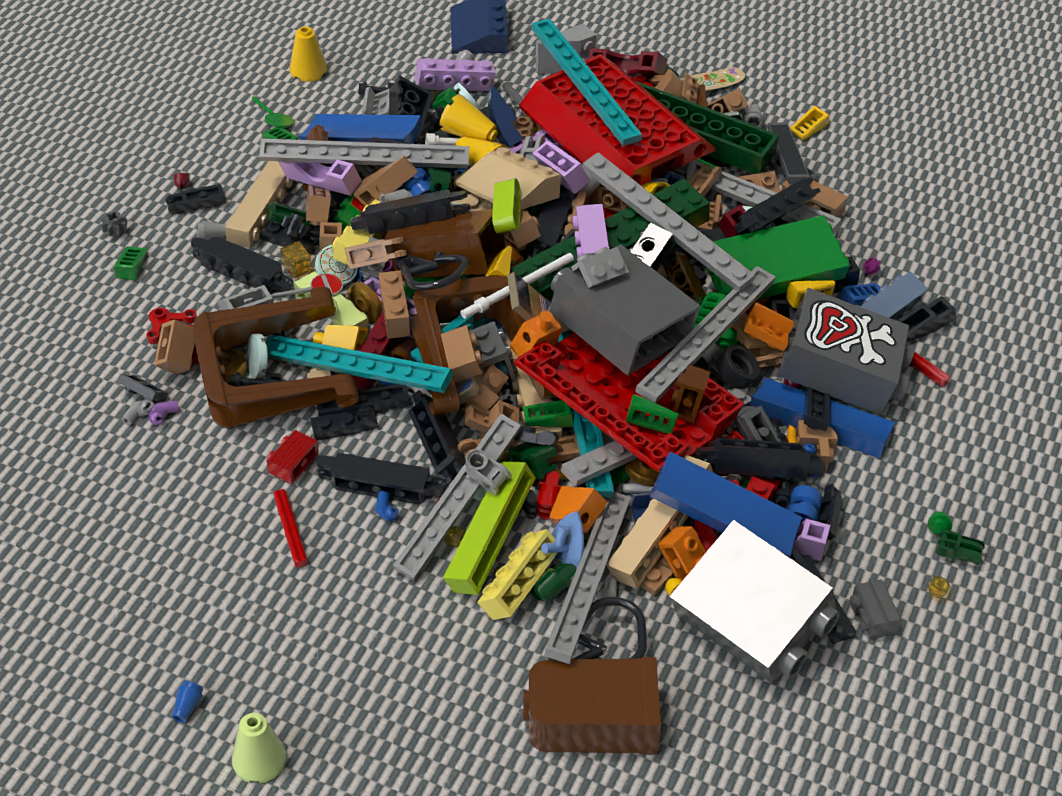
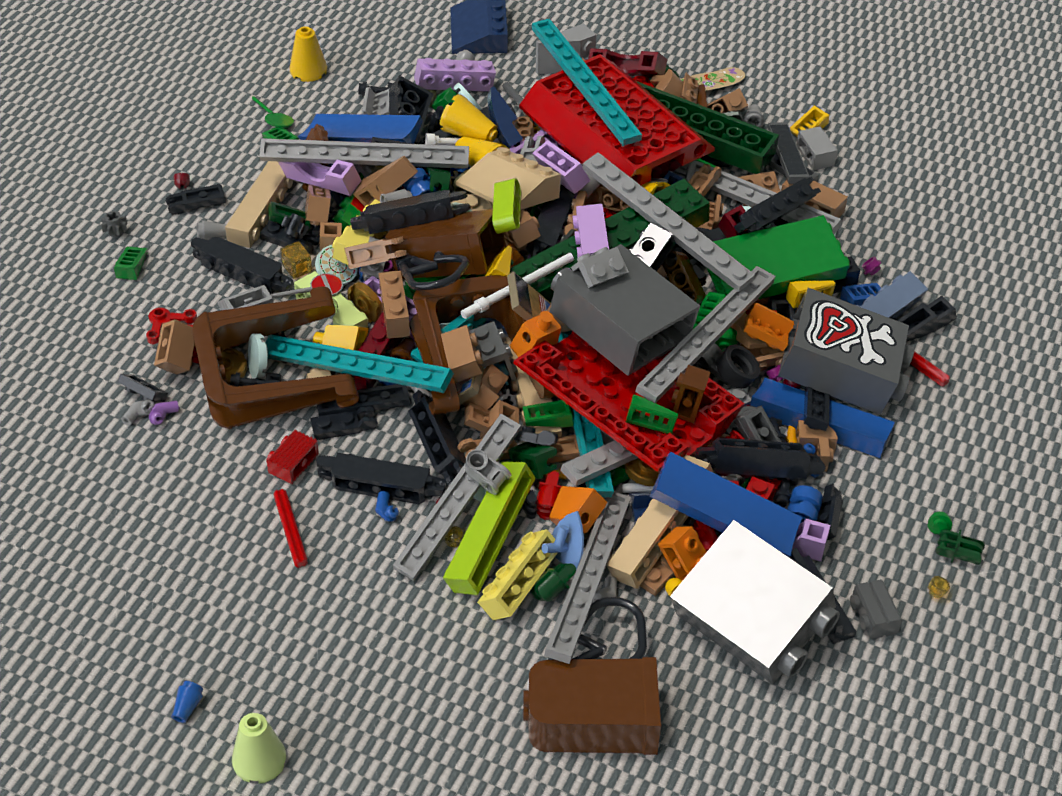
none -> magenta plate [766,364,784,382]
none -> light grey brick [797,127,838,170]

